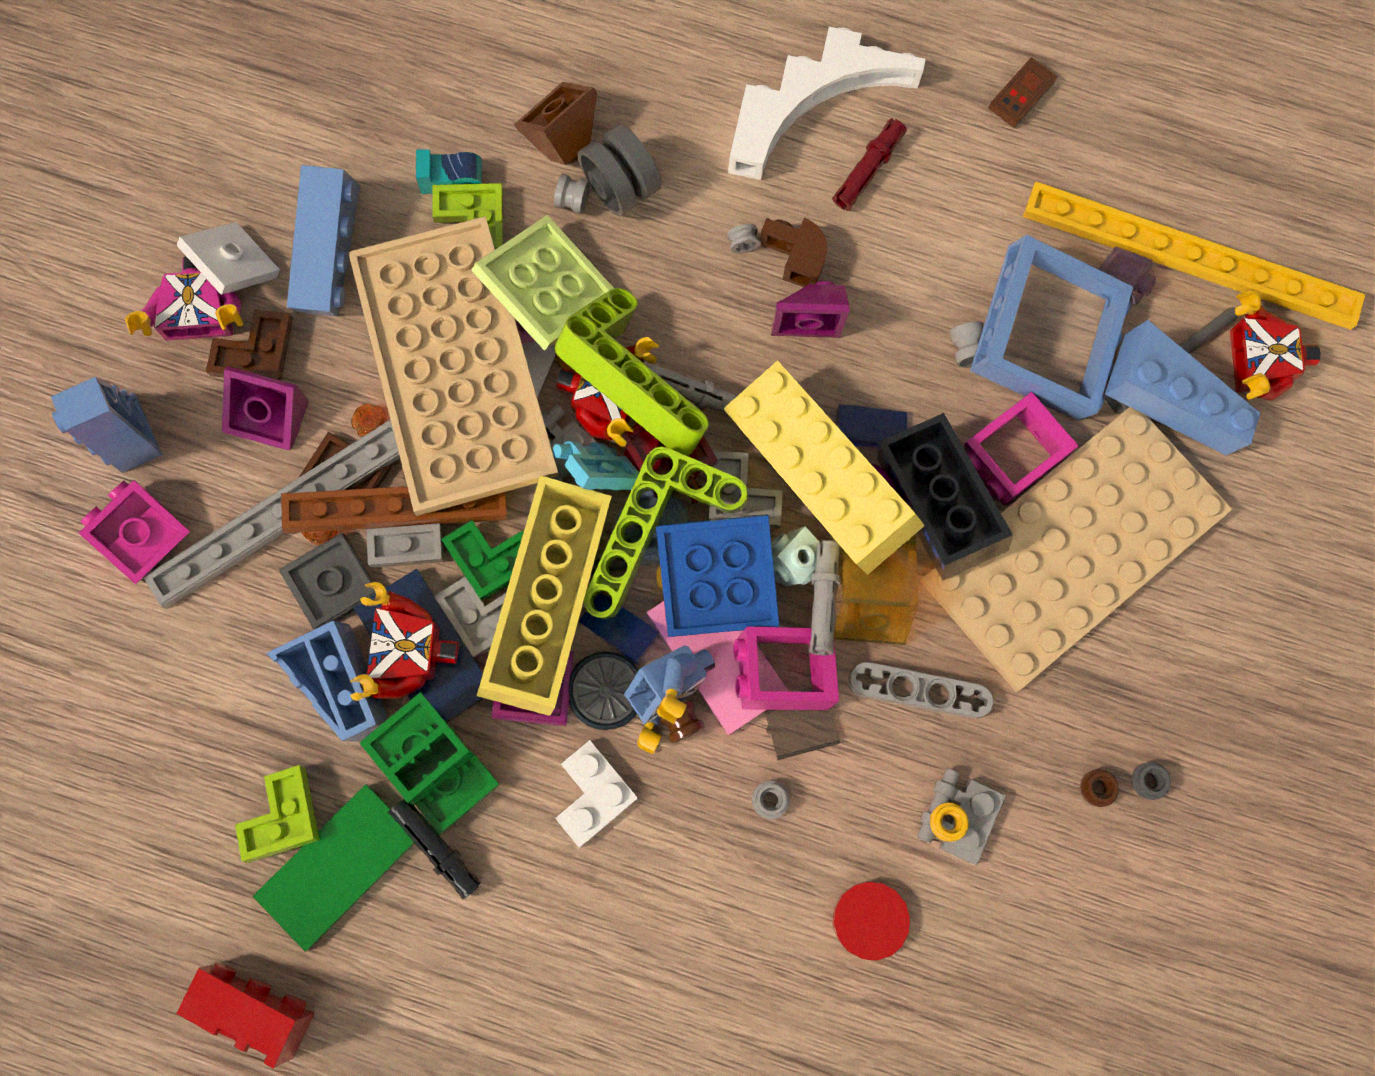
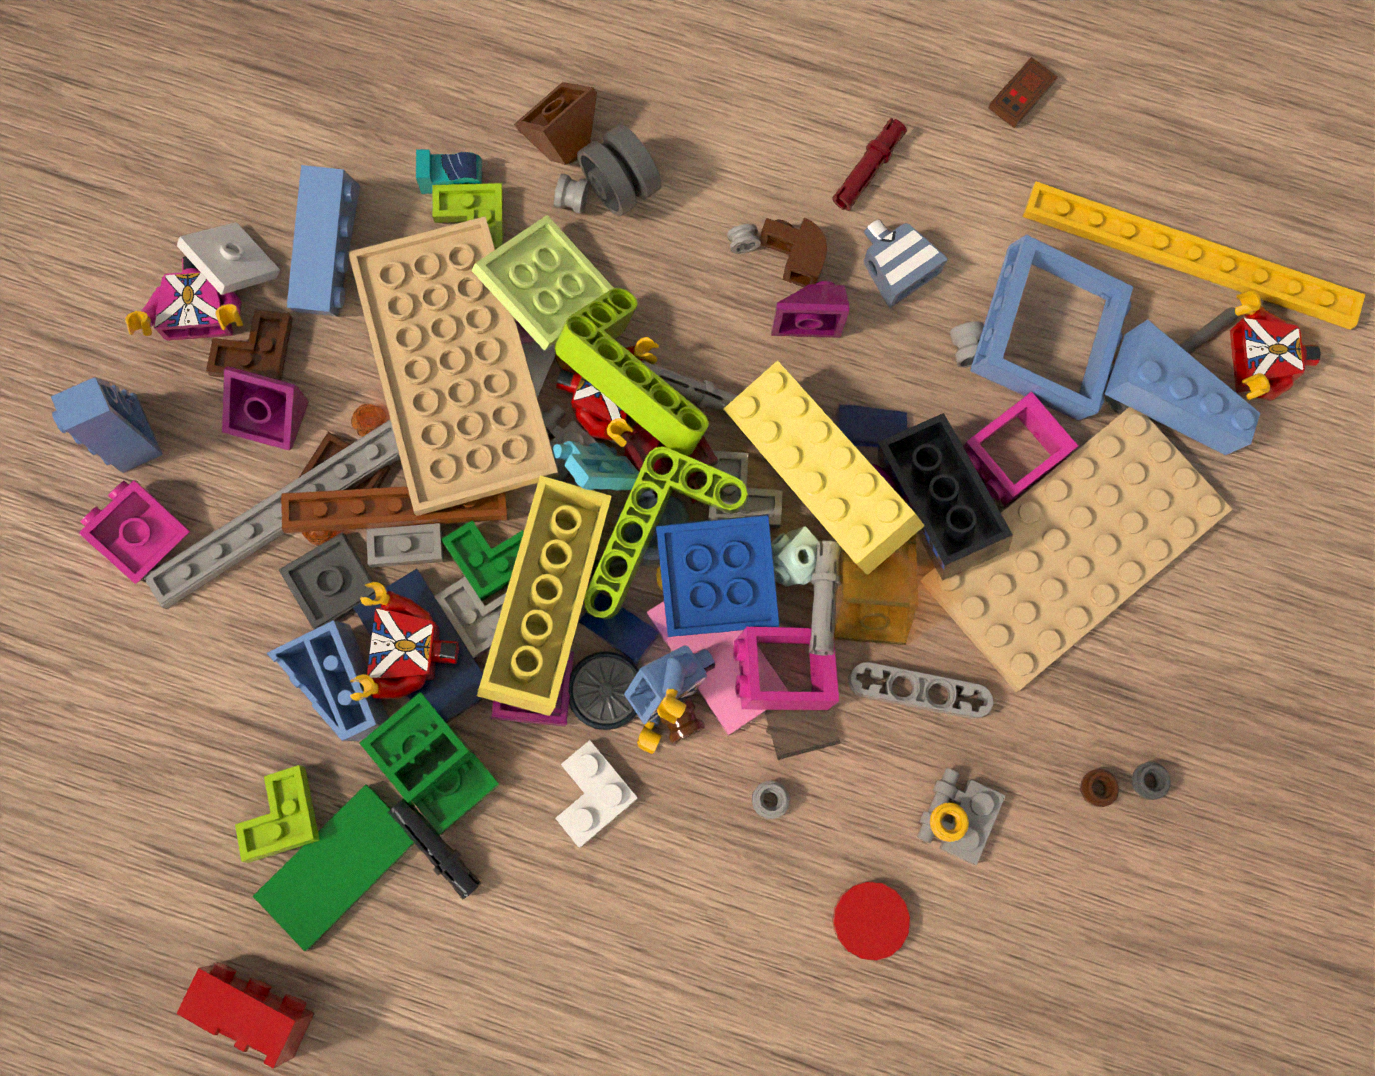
white arch [728,27,926,180] -> none
bracket [1098,246,1156,305] -> none
none -> sand blue torso [864,219,948,308]

